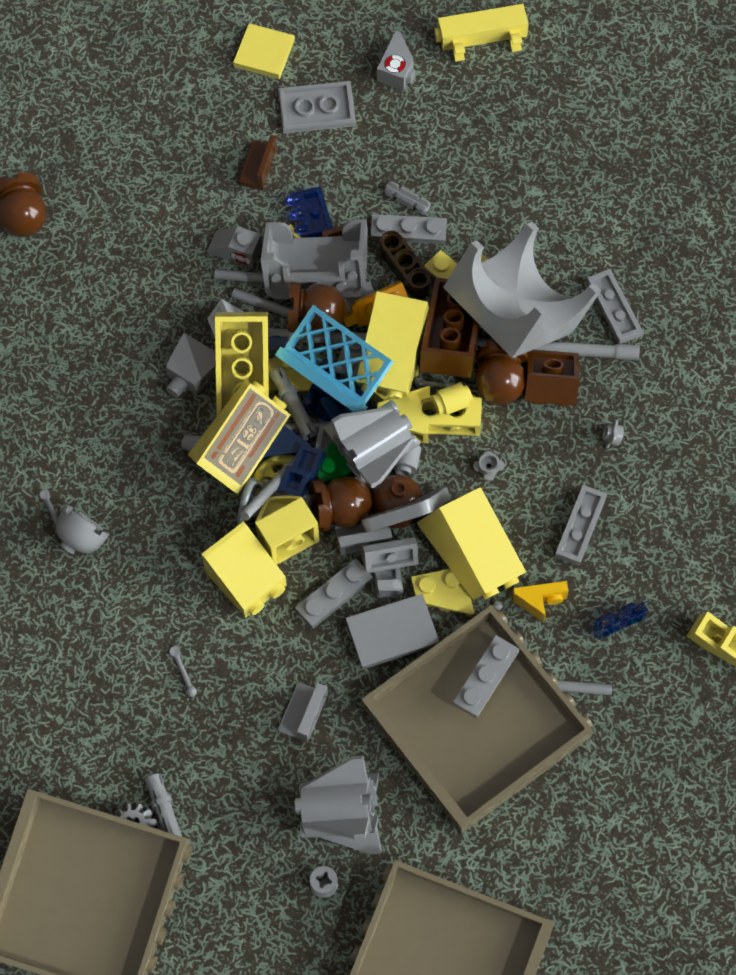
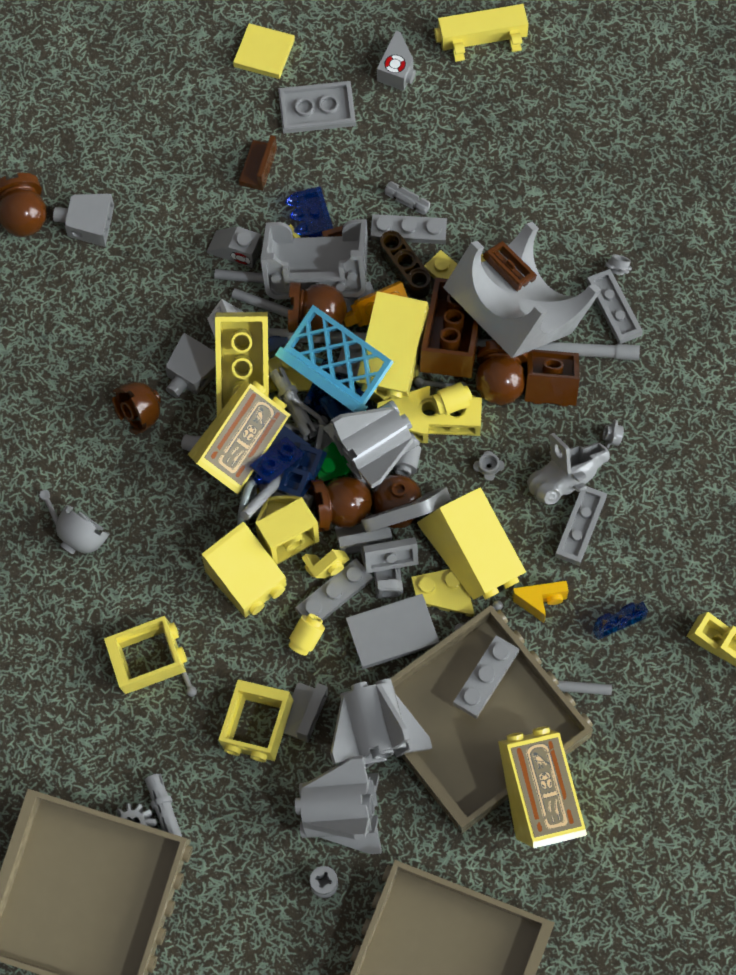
none -> light grey torso [53,194,114,247]
none -> light yellow window [104,616,187,694]
none -> reddish brown cylinder [112,381,161,435]
none -> light yellow window [218,680,294,762]
none -> clear blue hinge [250,437,304,485]
none -> light grey hinge [284,390,329,426]
none -> light yellow brick [288,614,325,656]
none -> light yellow bracket [302,549,350,579]
none -> light grey brick [330,679,432,769]
none -> reddish brown tile [483,241,537,292]
none -> slope [498,726,587,848]
none -> light grey piece [527,433,610,505]
none -> light grey plate [605,254,632,275]

